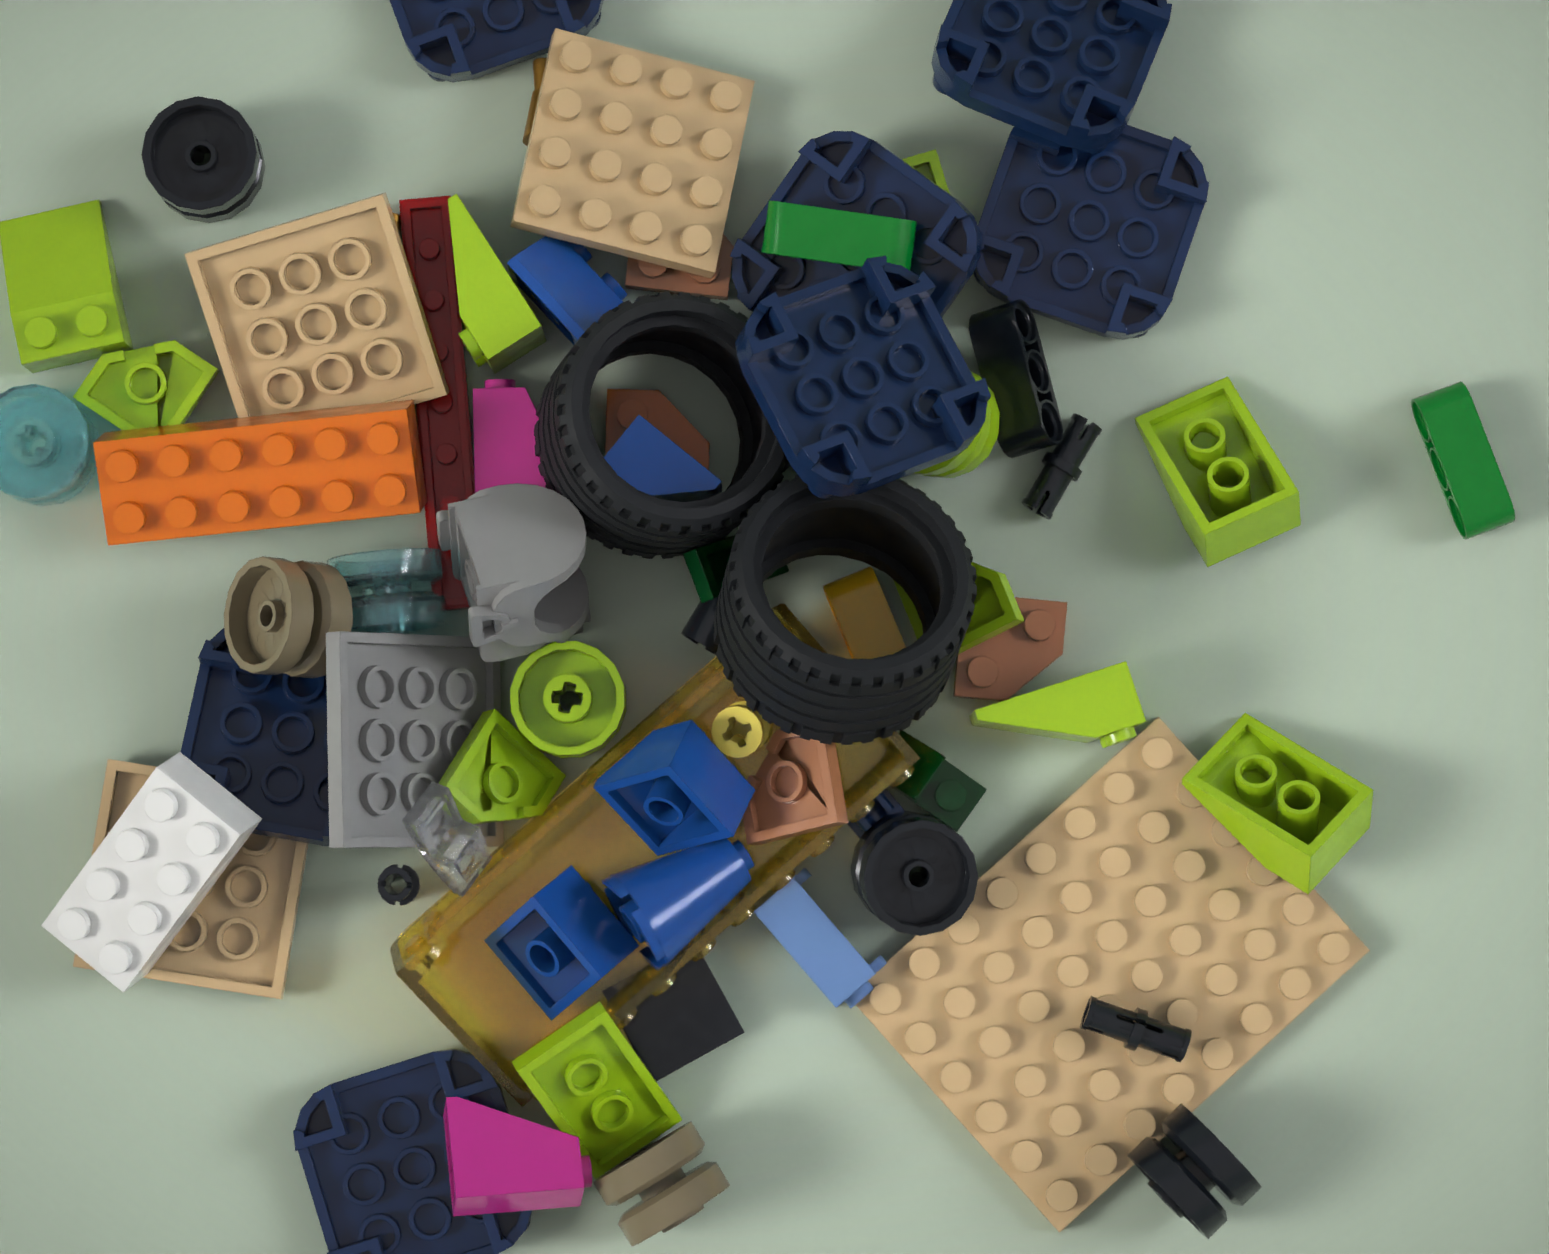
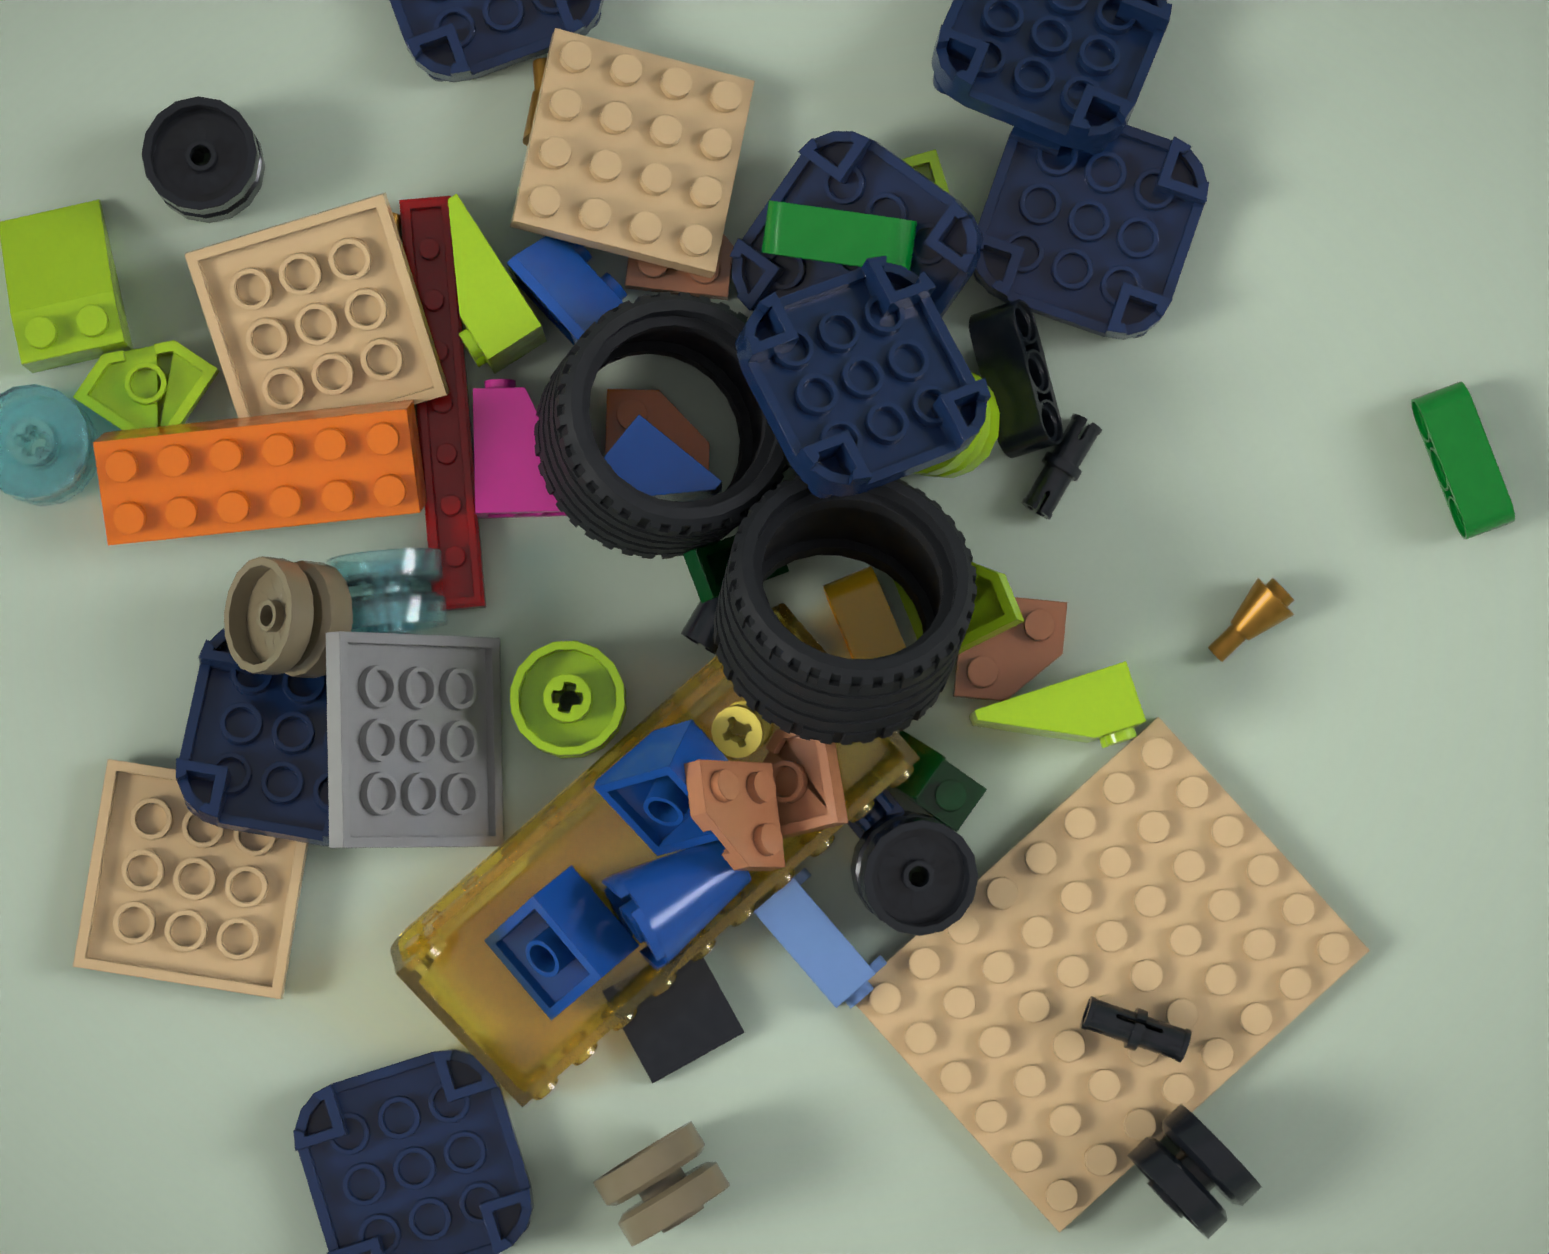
white piece [41,752,262,993] -> none
black pin [377,864,420,906] -> none
clear slope [402,781,492,897] -> none
lime plate [433,708,566,825] -> none
light grey animal [436,483,591,662] -> none
dark pink slope [443,1096,592,1217] -> none
lime plate [511,1001,682,1180] -> none
lime slope [1135,376,1301,567] -> none
lime slope [1182,713,1373,894] -> none
none -> nougat plate [684,759,785,871]
none -> pearl gold cone [1208,578,1294,662]

